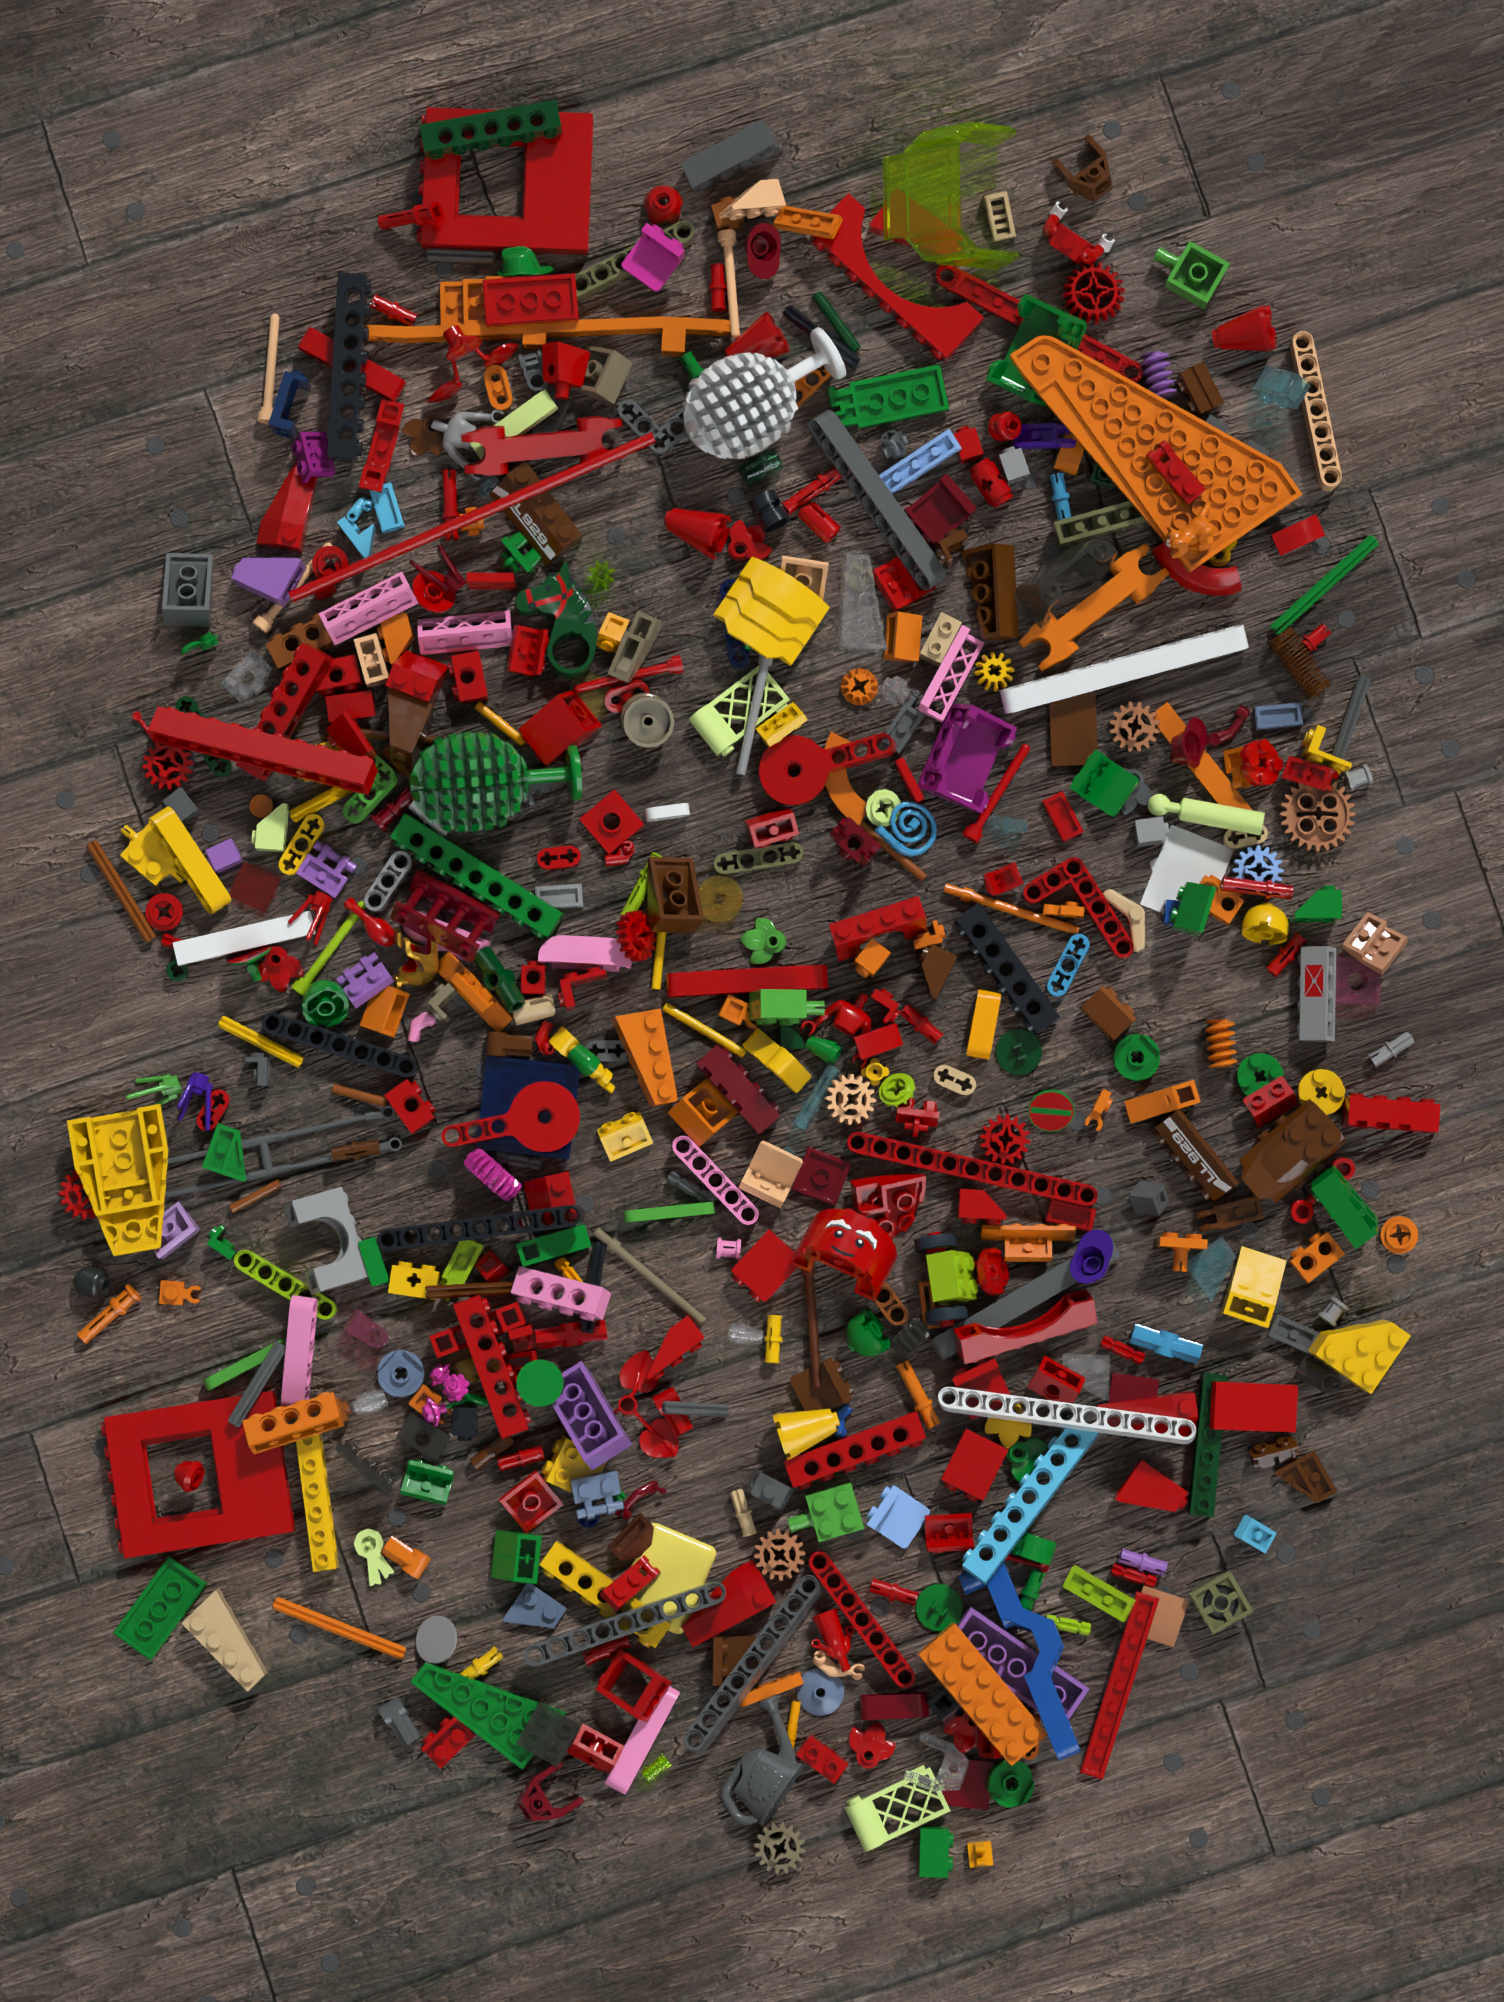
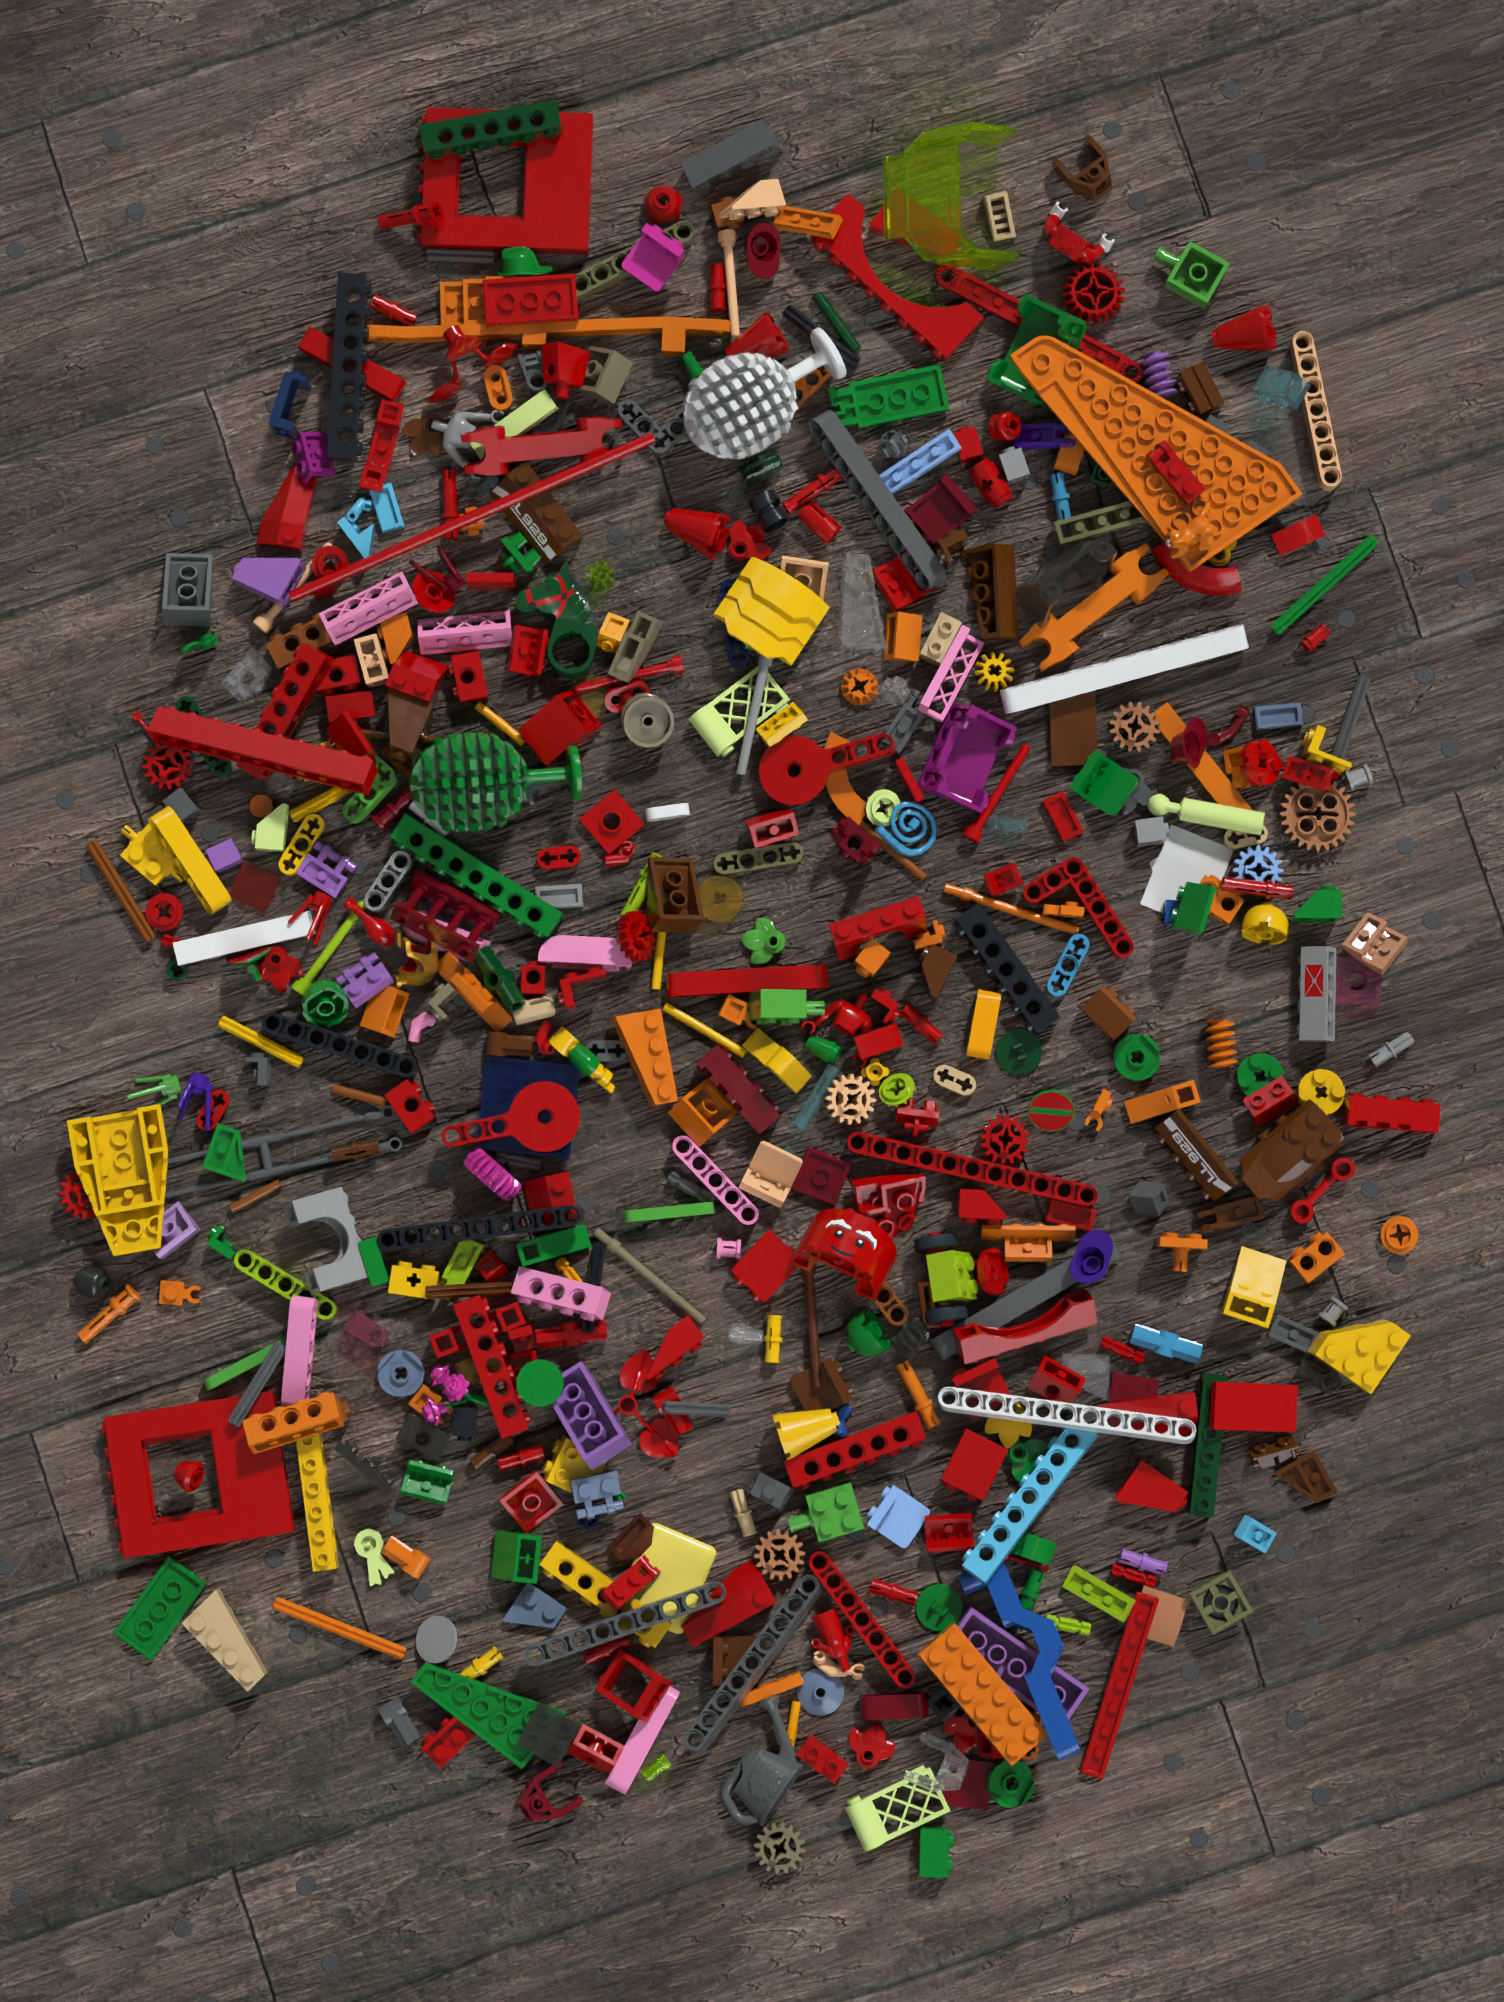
light nougat piece [257,314,280,424] -> none
clear brick [352,1388,388,1418] -> none
yellow bracket [597,1112,653,1162] -> none
dark red piece [615,1481,666,1520] -> none
dark green tile [781,1026,804,1049] -> none
light orange tile [967,1840,993,1868] -> none
tan piece [1103,889,1145,952] -> none
clear light blue wing [1187,1237,1236,1301] -> none
red pin [1266,933,1307,977] -> none
reddish brown piece [1268,627,1332,700] -> none
green wedge [1311,1165,1378,1249] -> none

